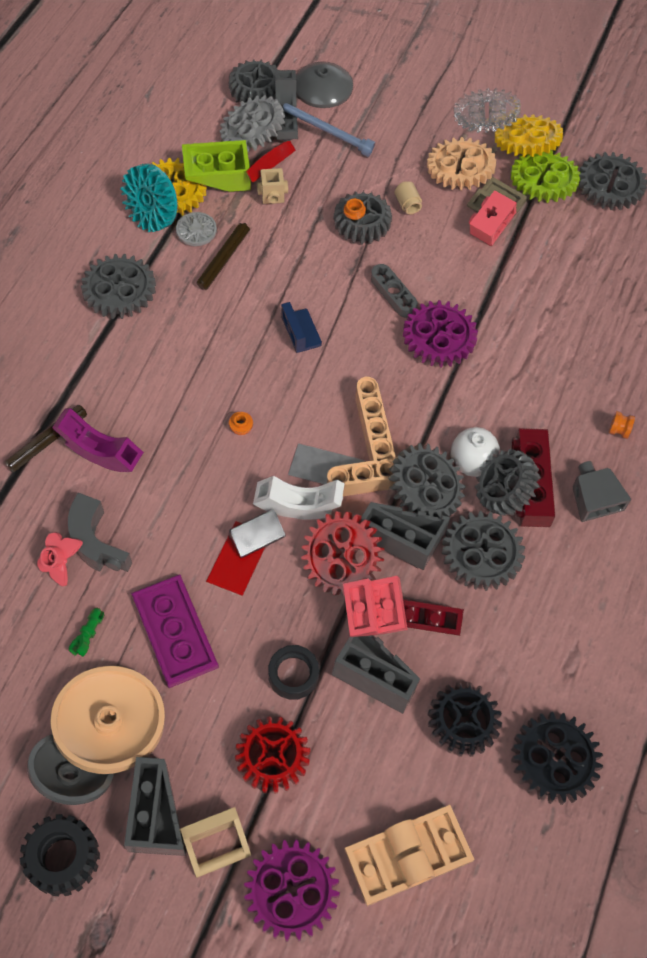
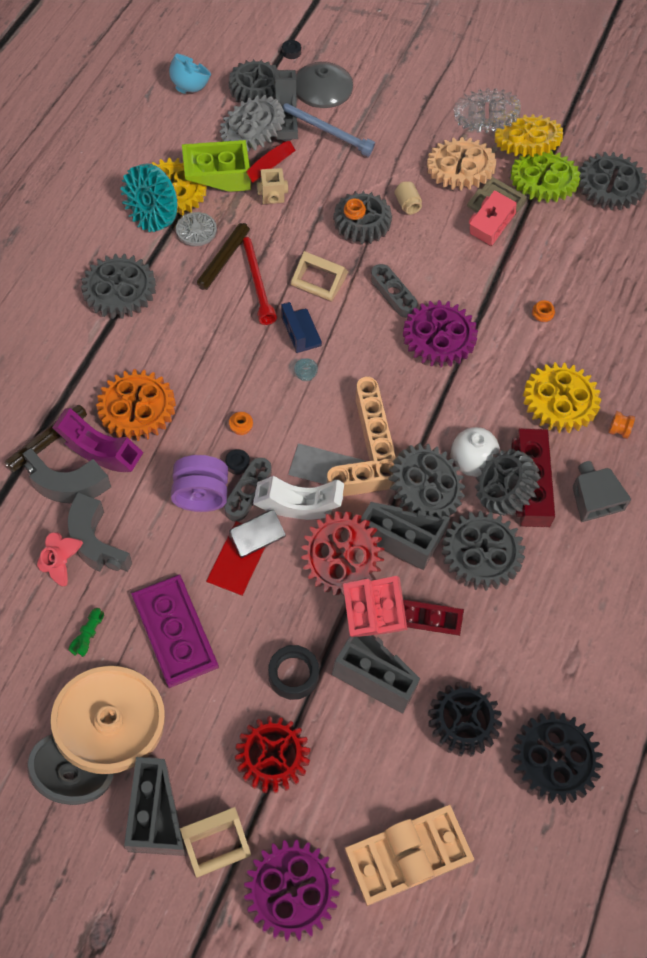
black tyre [20,814,100,897] -> none
none -> dark grey arch [23,448,111,503]
none -> orange gear [96,369,176,441]
none -> medium azure cylinder [169,53,211,94]
none -> medium lavender wheel [171,455,228,512]
none -> black tile [225,449,250,475]
none -> dark grey beam [225,458,272,522]
none -> red piece [243,237,277,325]
none -> black tile [282,40,302,59]
none -> tan tile [291,251,348,302]
none -> clear light blue plate [294,359,318,381]
none -> yellow gear [523,362,602,433]
none -> orange plate [532,300,555,322]

